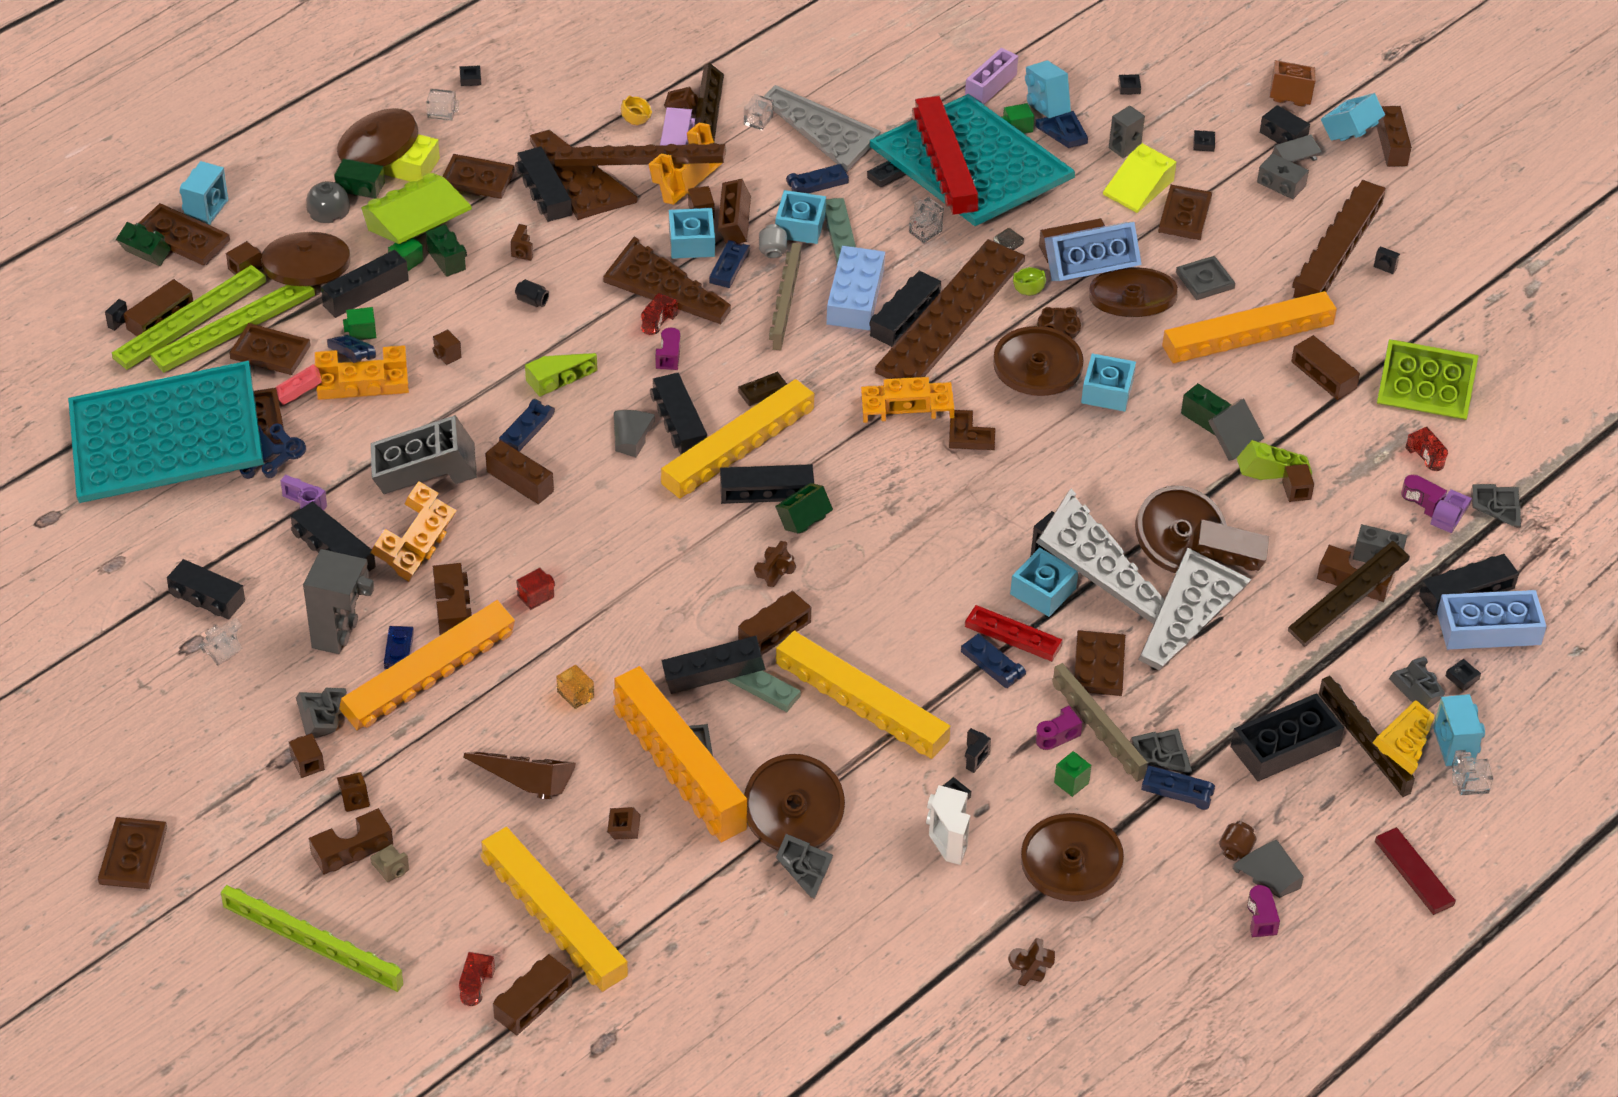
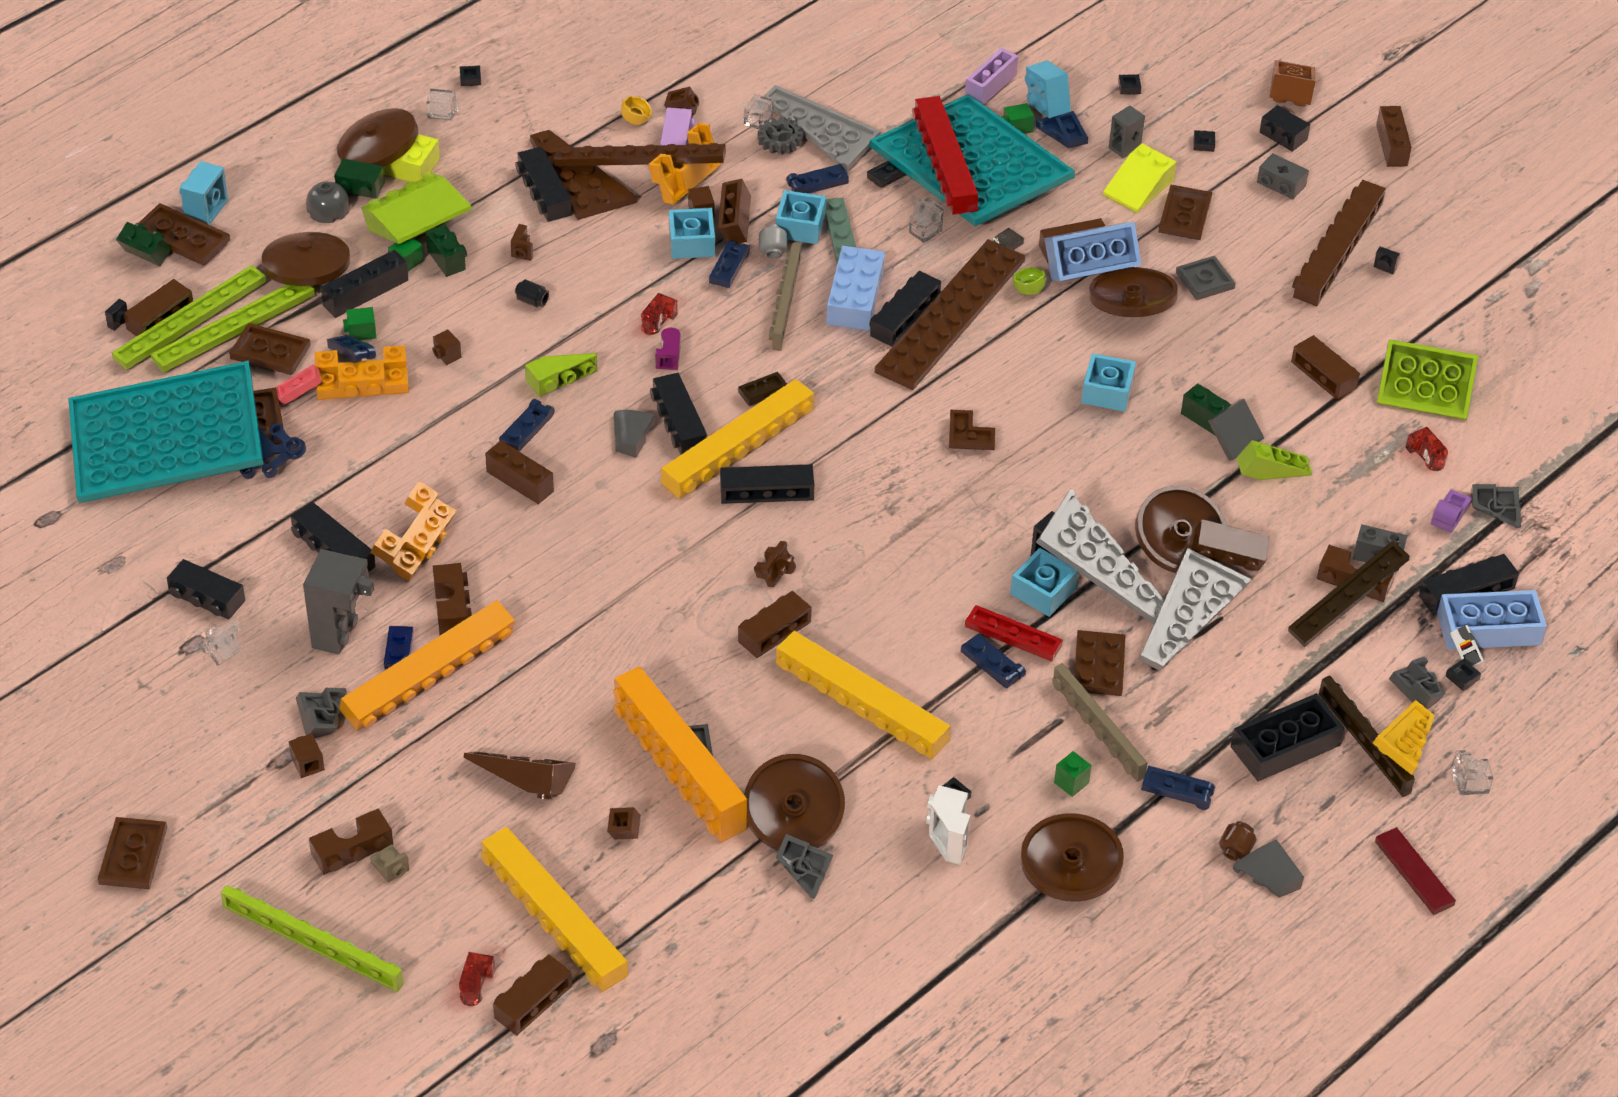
reddish brown brick [226,241,262,275] -> none
medium lavender plate [280,475,327,510] -> none
reddish brown bracket [337,772,370,812] -> none
dark grey hinge [370,415,477,494] -> none
reddish brown plate [442,154,515,199] -> none
clear red brick [516,568,555,610] -> none
clear yellow brick [556,664,594,709] -> none
reddish brown wing [603,236,731,325] -> none
black brick [661,636,766,694] -> none
dark brown plate [695,63,724,142] -> none
sand green plate [727,671,801,712] -> none
dark green brick [775,483,833,534] -> none
light orange bracket [861,377,954,423] -> none
black bracket [965,728,991,773] -> none
reddish brown dish [993,326,1084,396] -> none
reddish brown hips [1008,938,1055,986] -> none
magenta leg [1036,706,1082,750] -> none
reddish brown dish [1037,307,1081,339] -> none
dark grey slope [1130,729,1192,773] -> none
light orange brick [1162,291,1337,364] -> none
magenta leg [1247,885,1280,938] -> none
dark grey hinge [1272,135,1322,163] -> none
reddish brown brick [1282,464,1314,502] -> none
medium azure brick [1321,93,1385,141] -> none
magenta leg [1401,475,1447,518] -> none
medium azure brick [1433,694,1485,766] -> none
none -> dark grey gear [757,117,803,155]
none -> sticker [1450,625,1483,666]

